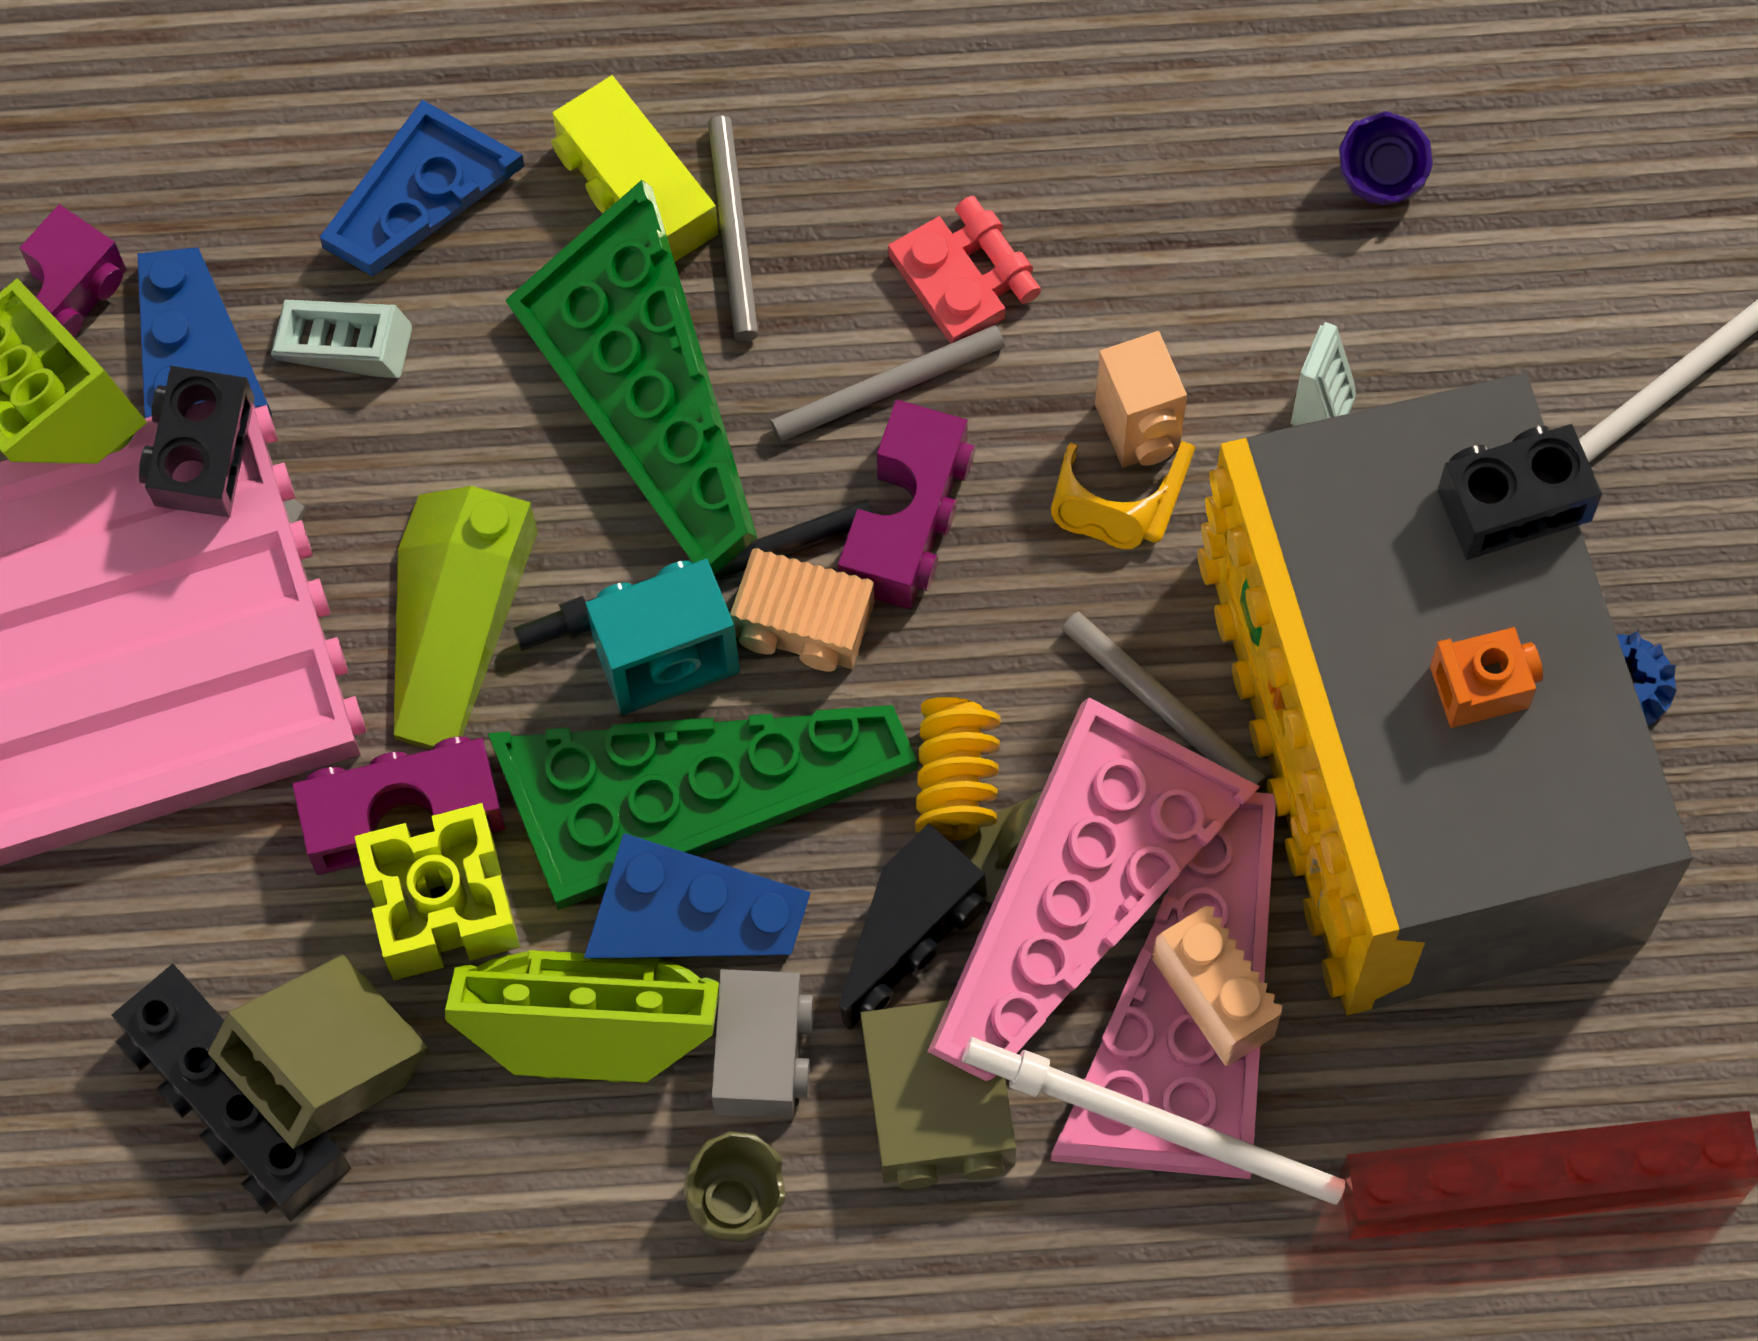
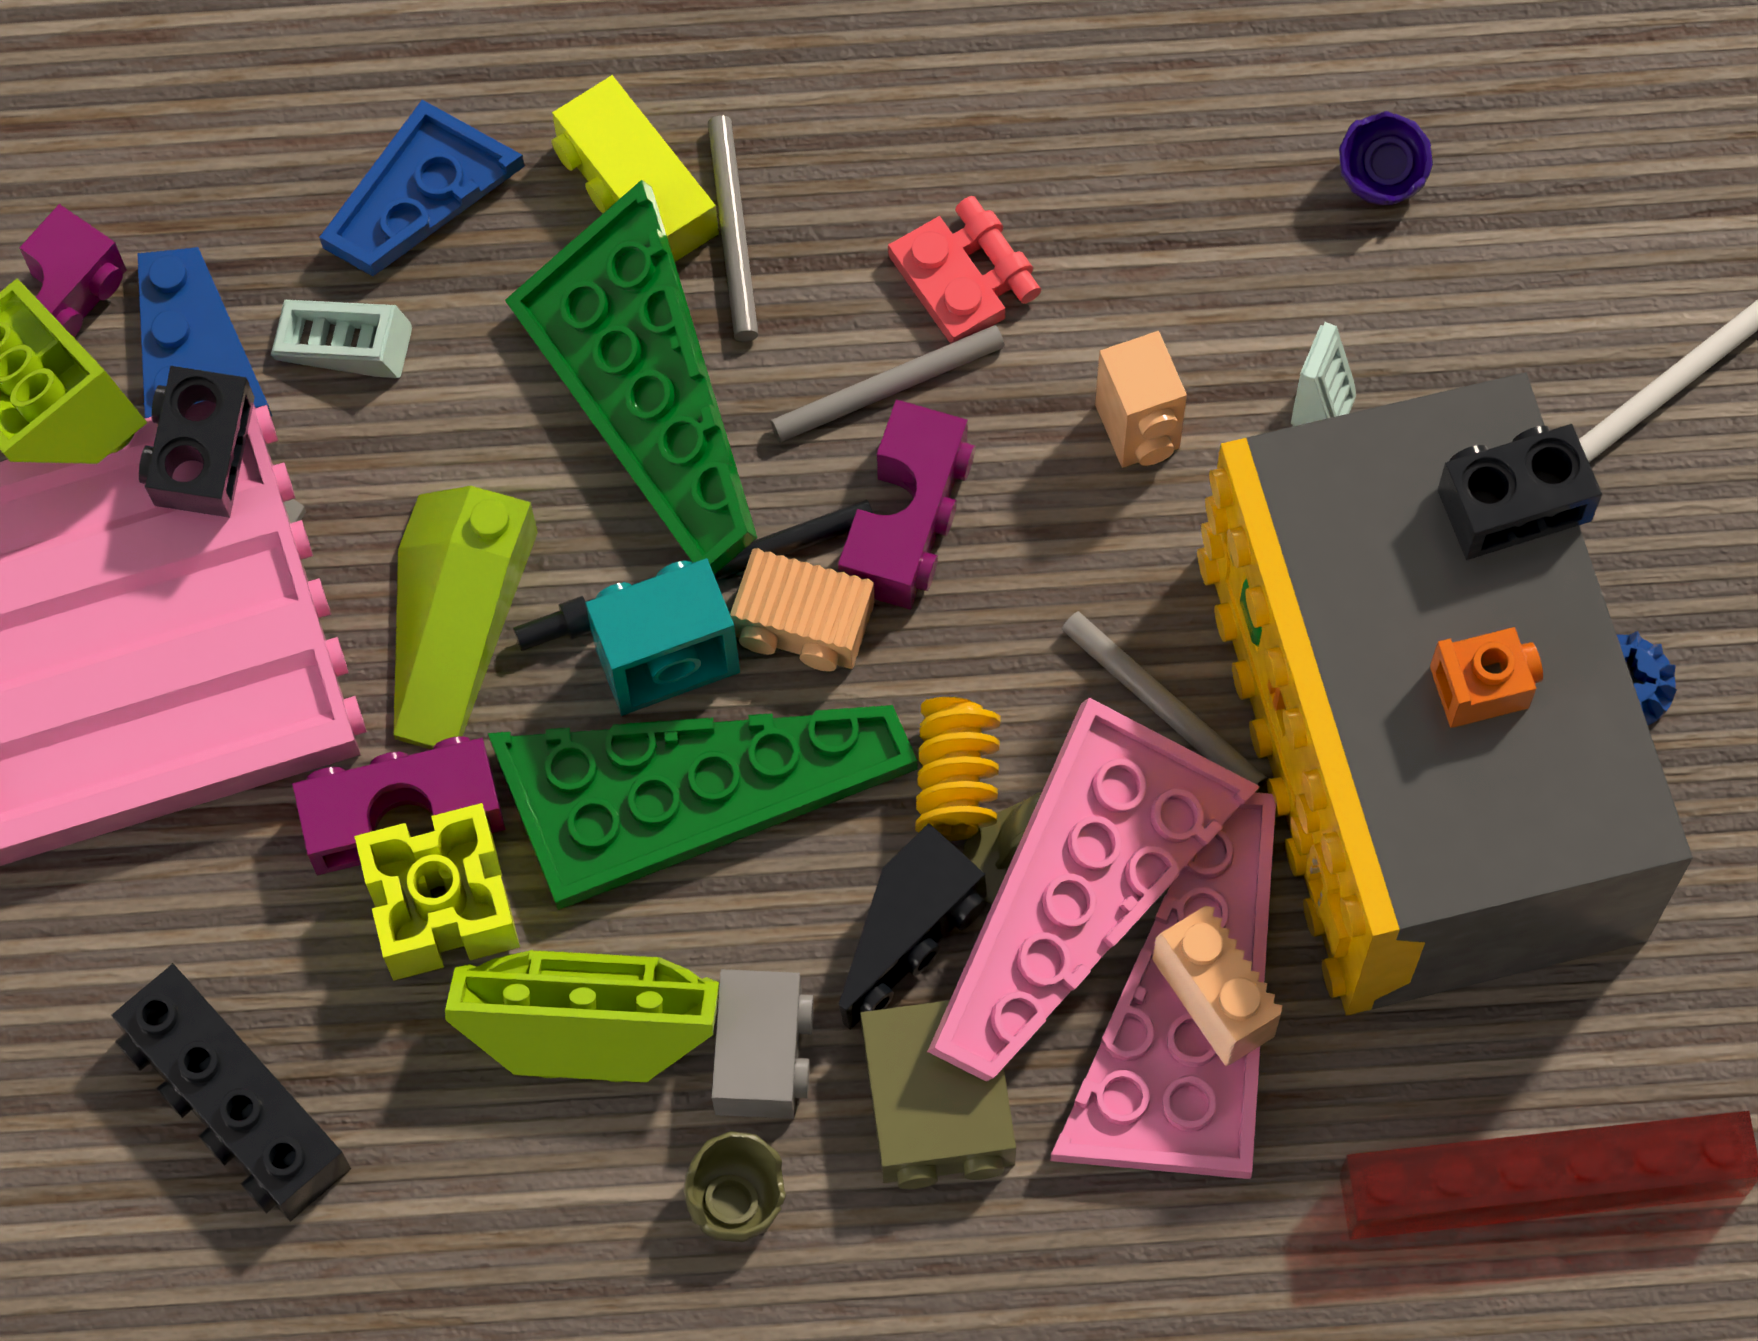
olive brick [208,954,428,1149] -> none
blue wing [583,833,811,959] -> none
white bar [962,1036,1345,1205] -> none
yellow helmet [1051,441,1196,550] -> none

